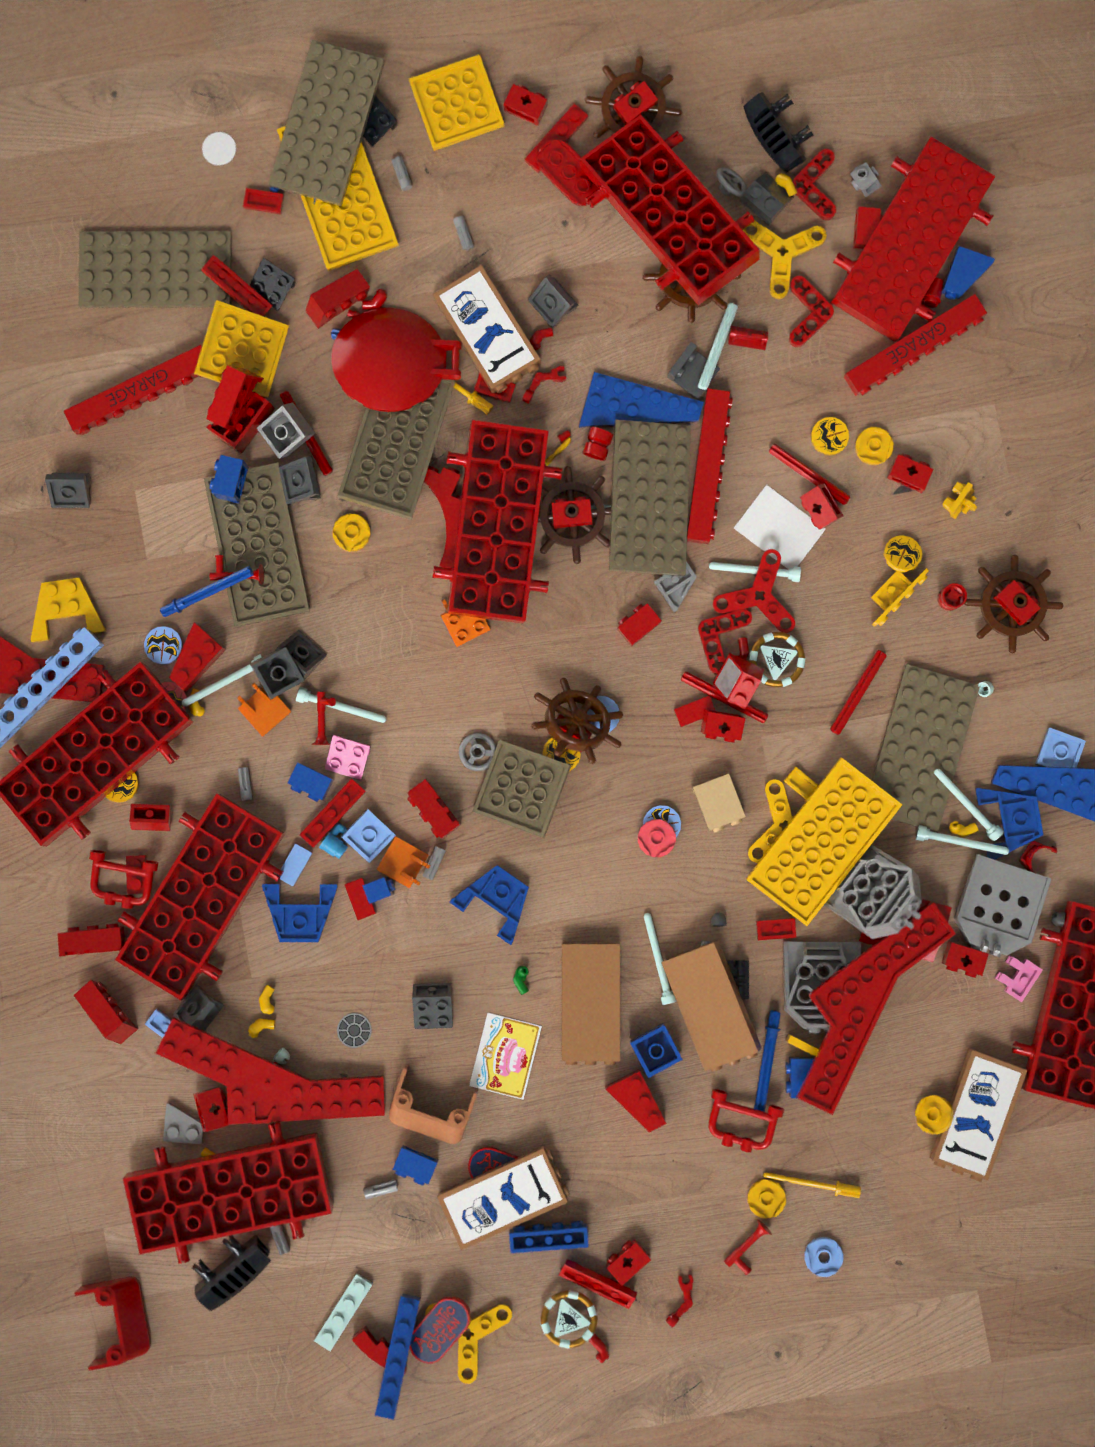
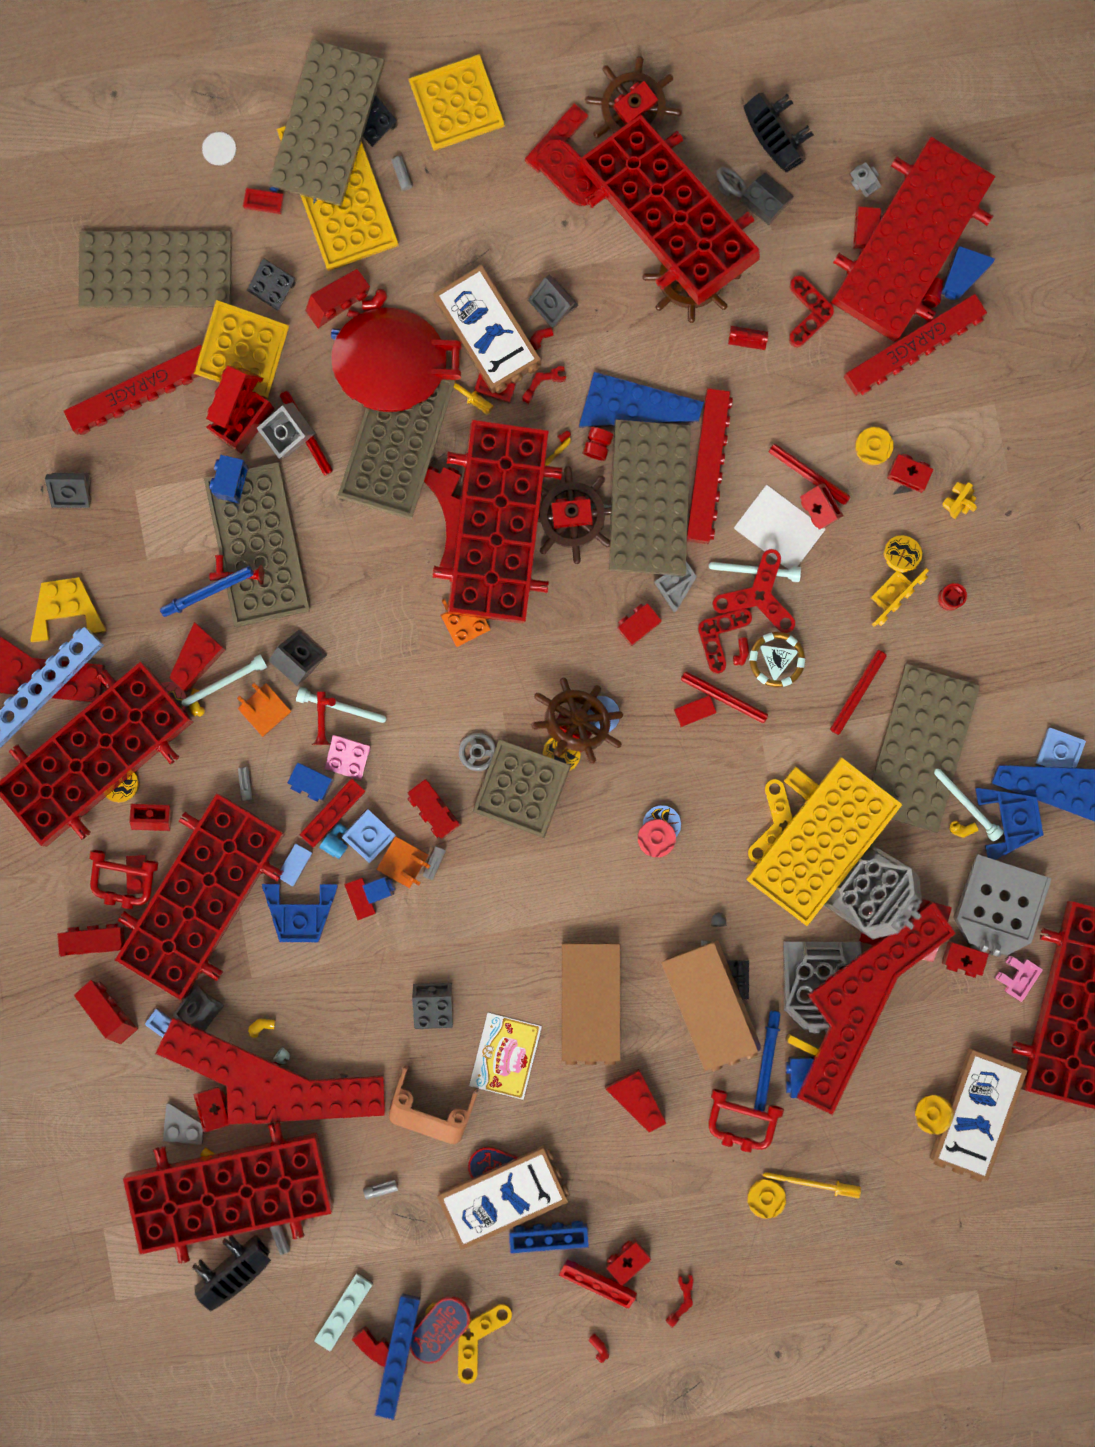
red windscreen [74,1276,151,1371] -> none
tile [144,626,183,665] -> none
red plate [201,255,272,317] -> none
dark grey slope [250,647,305,699] -> none
yellow arm [259,985,275,1015] -> none
dark grey bracket [279,457,321,504] -> none
yellow tile [333,514,371,552] -> none
sticker [337,1013,372,1048] -> none
blue brick [392,1145,438,1185] -> none
blue wing [449,865,529,945] -> none
light grey piece [453,216,474,251] -> none
red brick [504,84,547,126] -> none
green arm [513,966,529,995] -> none
piece [541,1290,597,1348] -> none
blue brick [629,1023,683,1078] -> none
light aqua piece [644,913,677,1005] -> none
dark grey bracket [667,342,720,399] -> none
tan panel [692,774,746,833] -> none
light aqua axle [698,303,738,390] -> none
red brick [701,709,746,743] -> none
red slope [713,653,764,709] -> none
red piece [724,1220,772,1275] -> none
yellow piece [743,221,827,299] -> none
red plate [756,918,797,941] -> none
yellow arm [776,173,797,197] -> none
red beam [793,149,836,221] -> none
light blue tile [804,1237,843,1277] -> none
yellow tile [811,417,849,456] -> none
light aqua piece [916,825,1009,855] -> none
reddish brown brick [964,555,1064,654] -> none
light aqua hinge [978,681,994,697] -> none
red helmet [1019,841,1058,873] -> none
dark grey hinge [1051,912,1066,927] -> none

